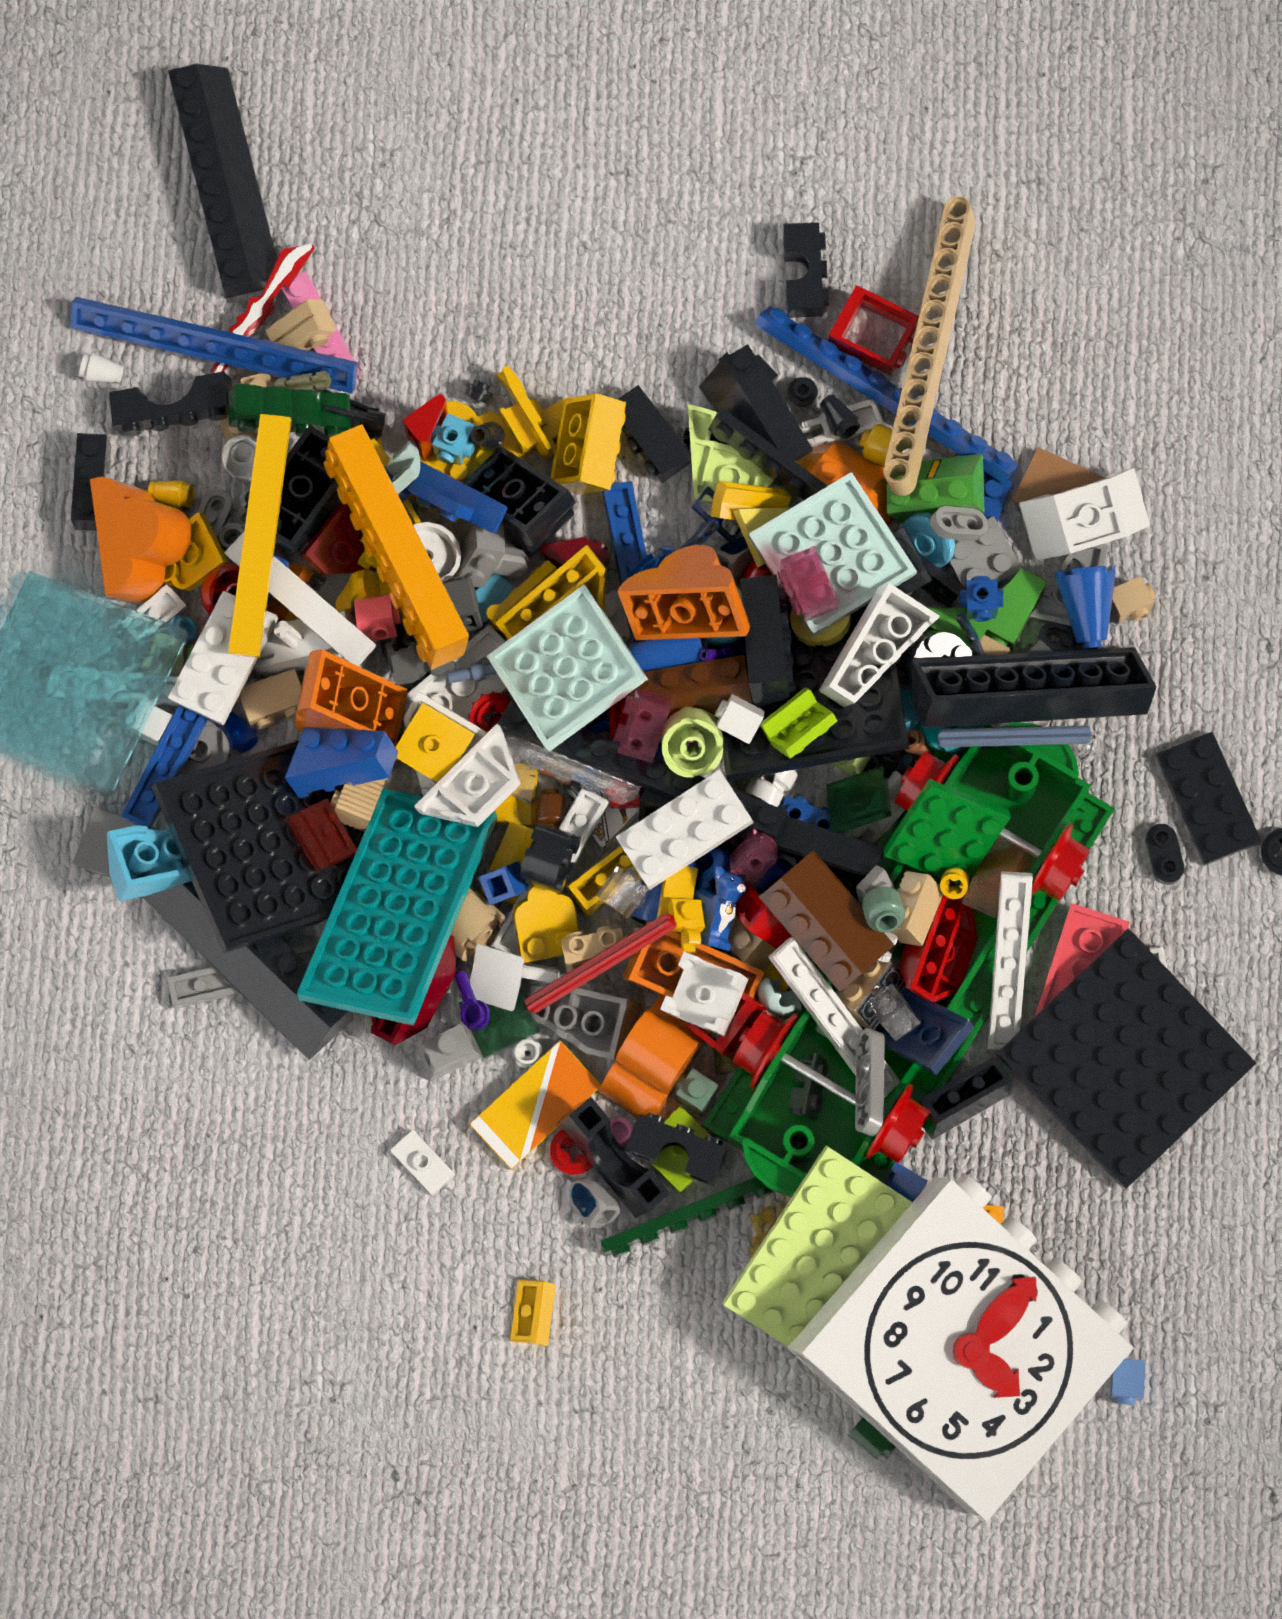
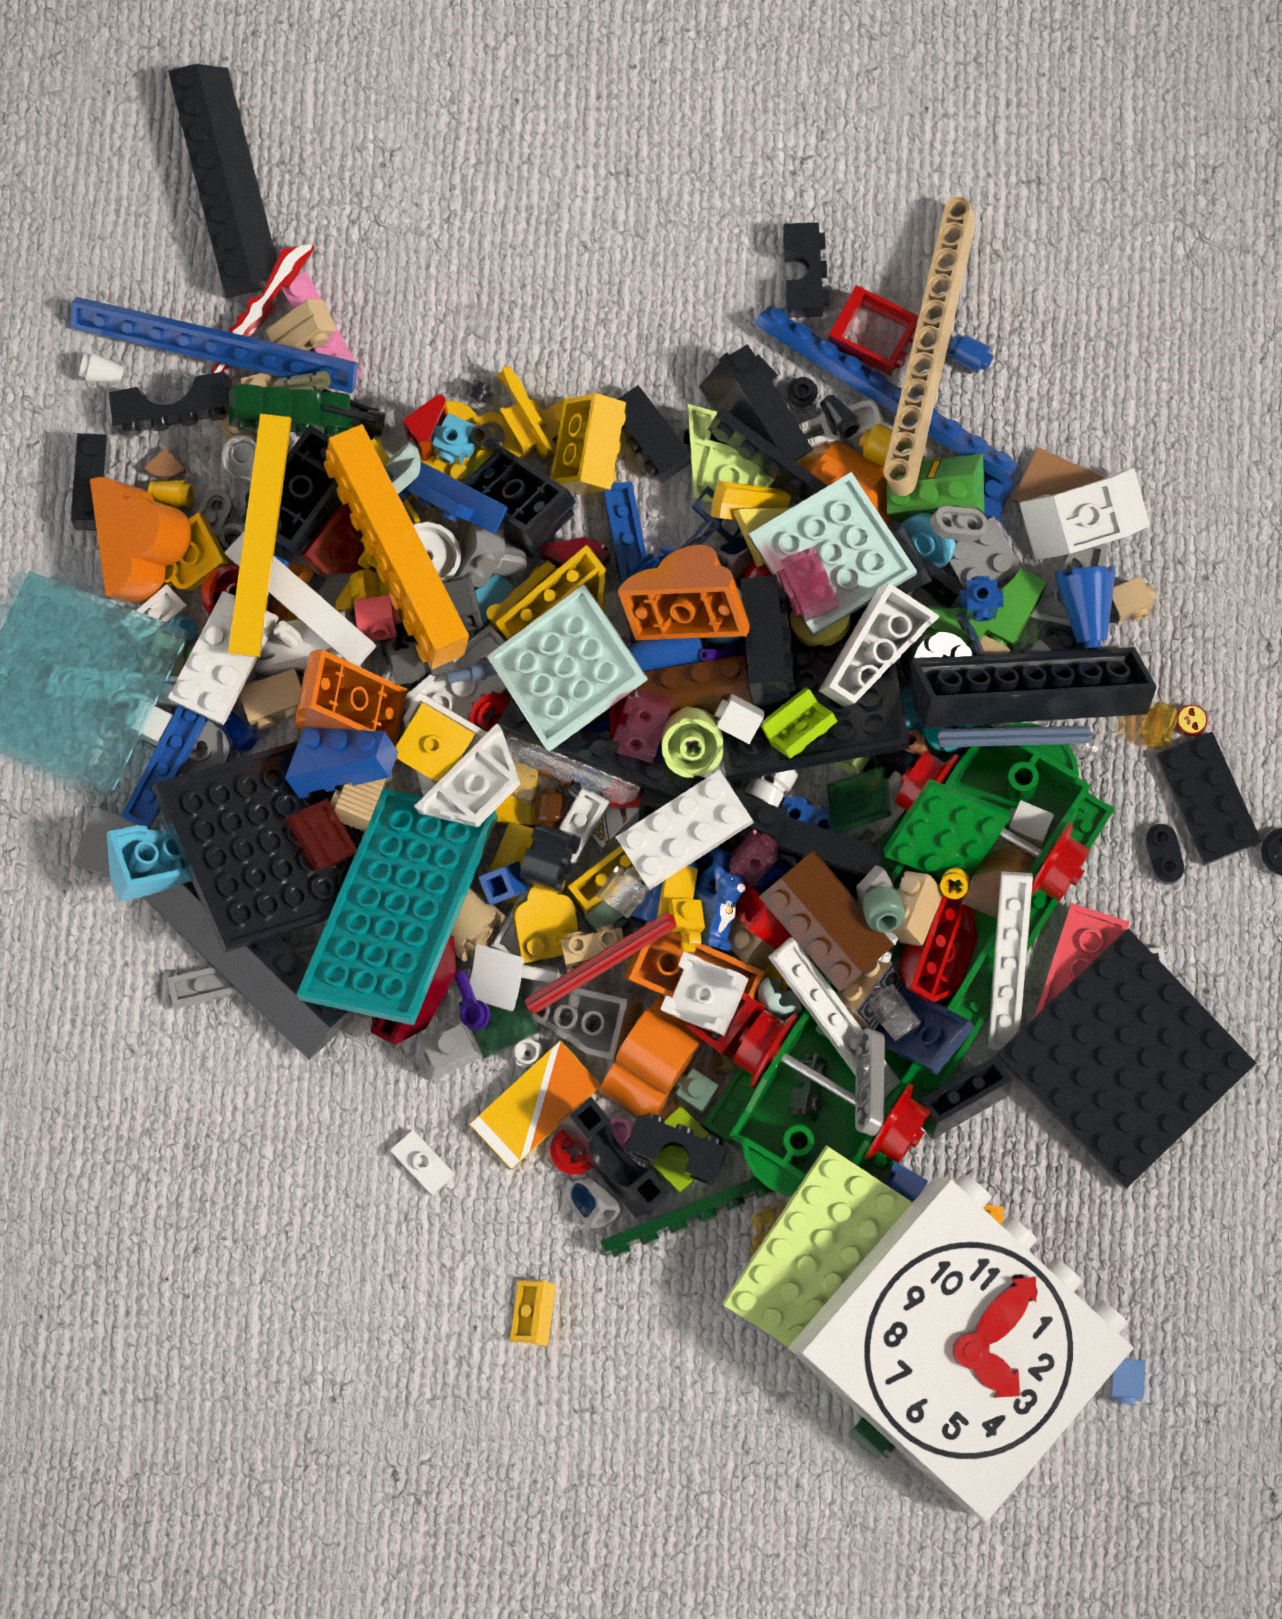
none -> medium nougat tile [143,448,186,478]
none -> sand green brick [585,893,632,933]
none -> blue brick [947,334,994,374]
none -> white brick [1007,800,1055,848]
none -> clear yellow brick [1140,702,1178,750]
none -> tile [1176,705,1208,737]

